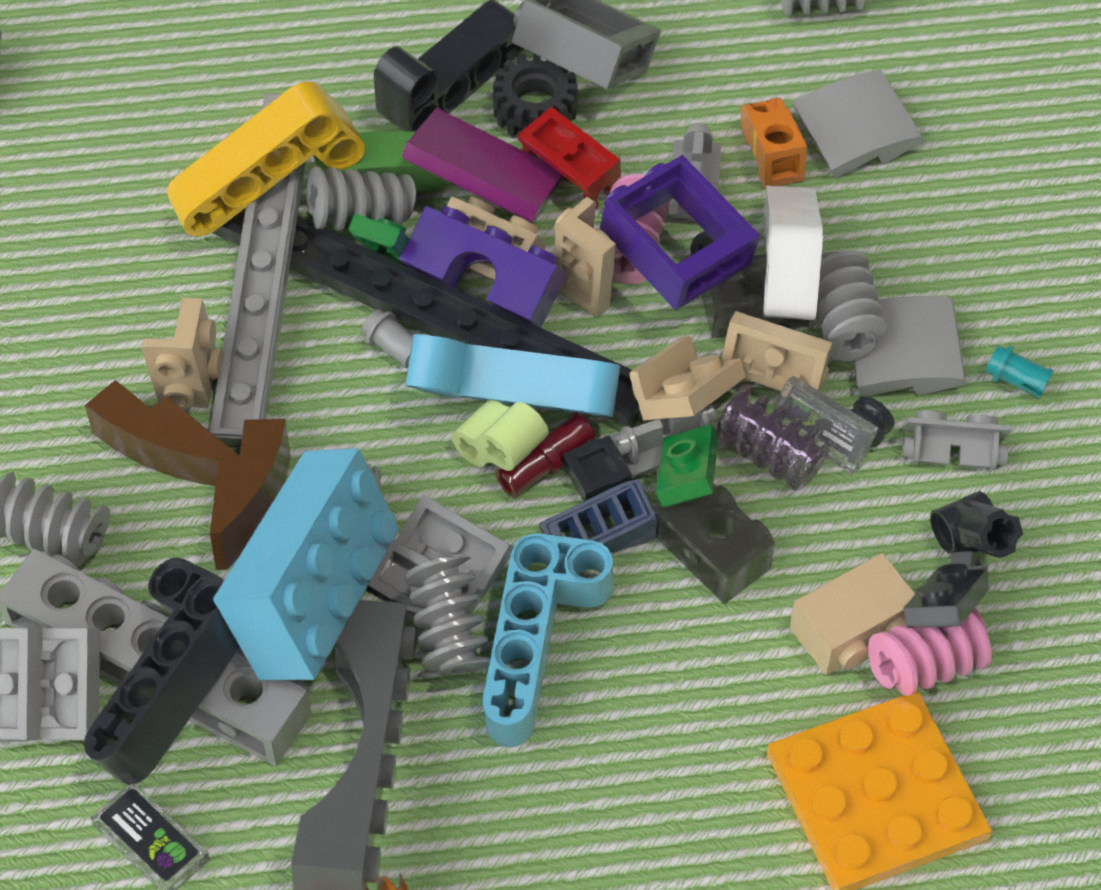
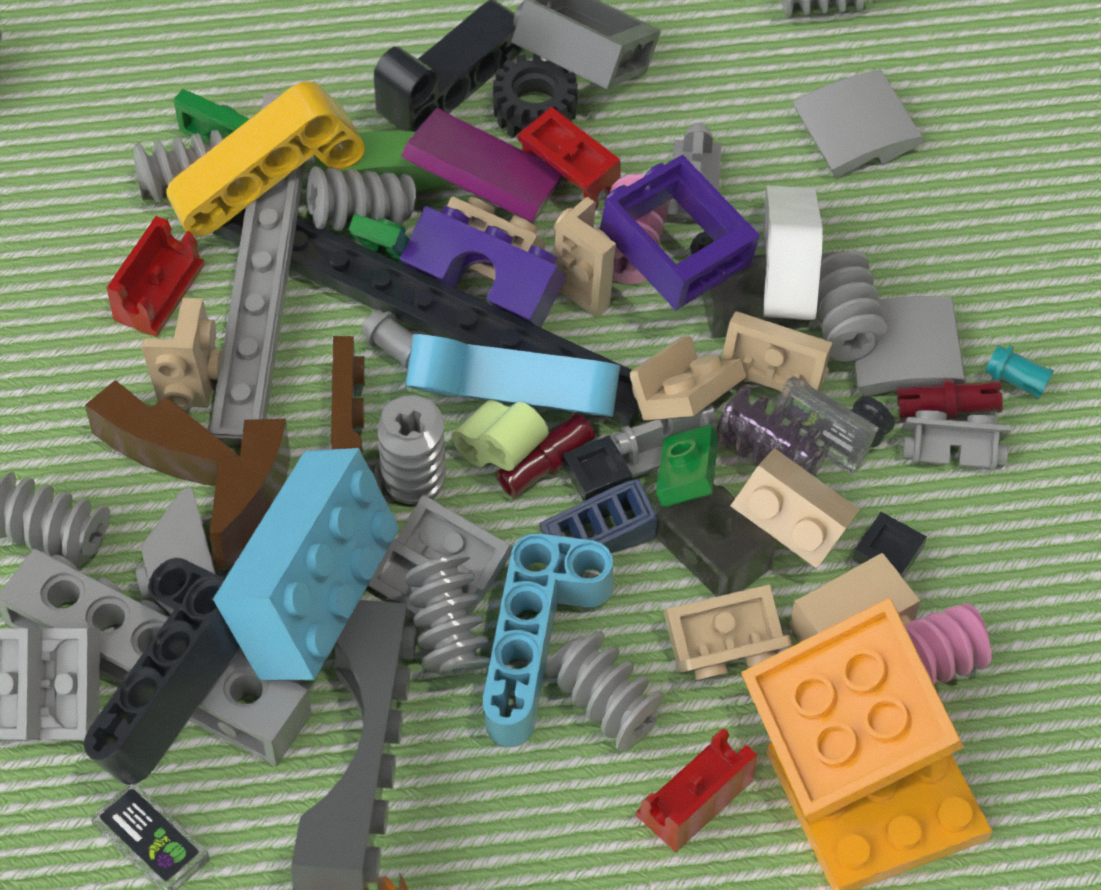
orange leg [740,97,807,189] -> none
black hinge [903,547,989,628] -> none
black piece [930,491,1023,558] -> none
none -> red hinge [106,216,205,337]
none -> light grey piece [133,130,224,202]
none -> light grey slope [135,487,215,615]
none -> green plate [173,88,249,144]
none -> reddish brown plate [331,336,366,453]
none -> light grey piece [378,395,446,504]
none -> light grey piece [545,631,664,751]
none -> red hinge [636,729,758,852]
none -> tan bracket [663,584,792,680]
none -> tan brick [730,448,860,568]
none -> light orange plate [741,598,964,823]
none -> black plate [853,512,927,578]
none -> dark red pin [897,379,1003,420]

